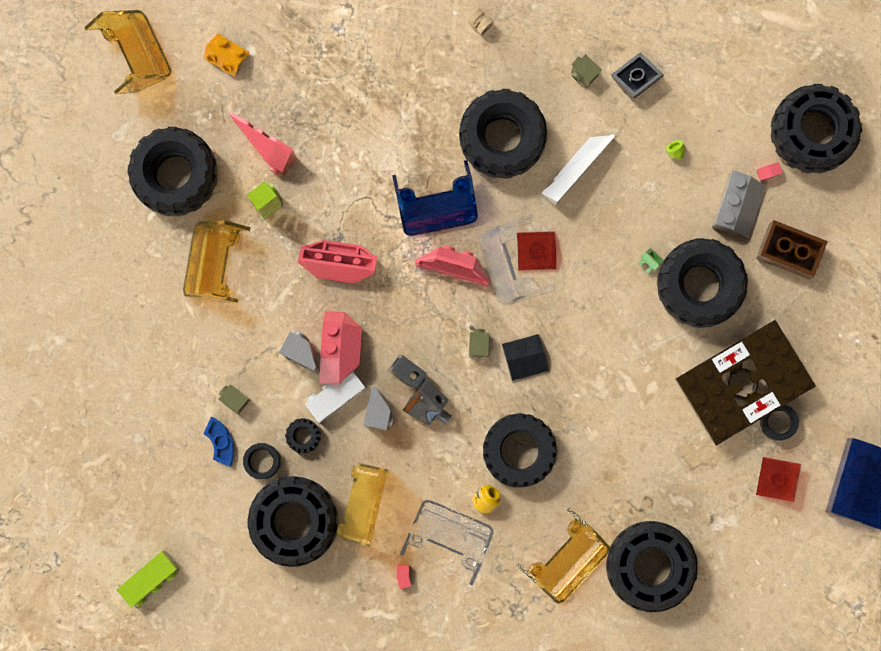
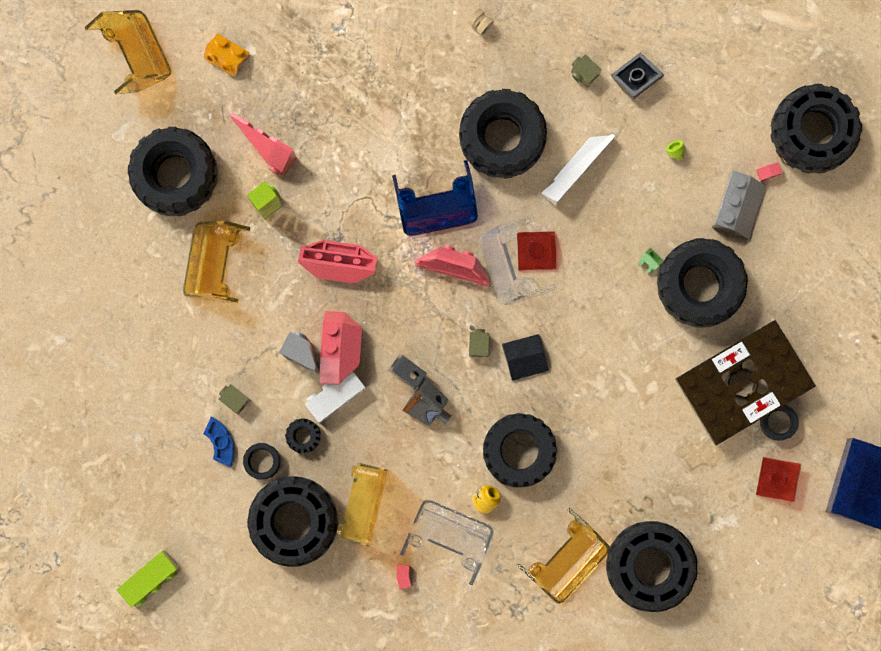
light grey slope [364,387,394,431] -> none
reddish brown brick [756,220,828,280] -> none

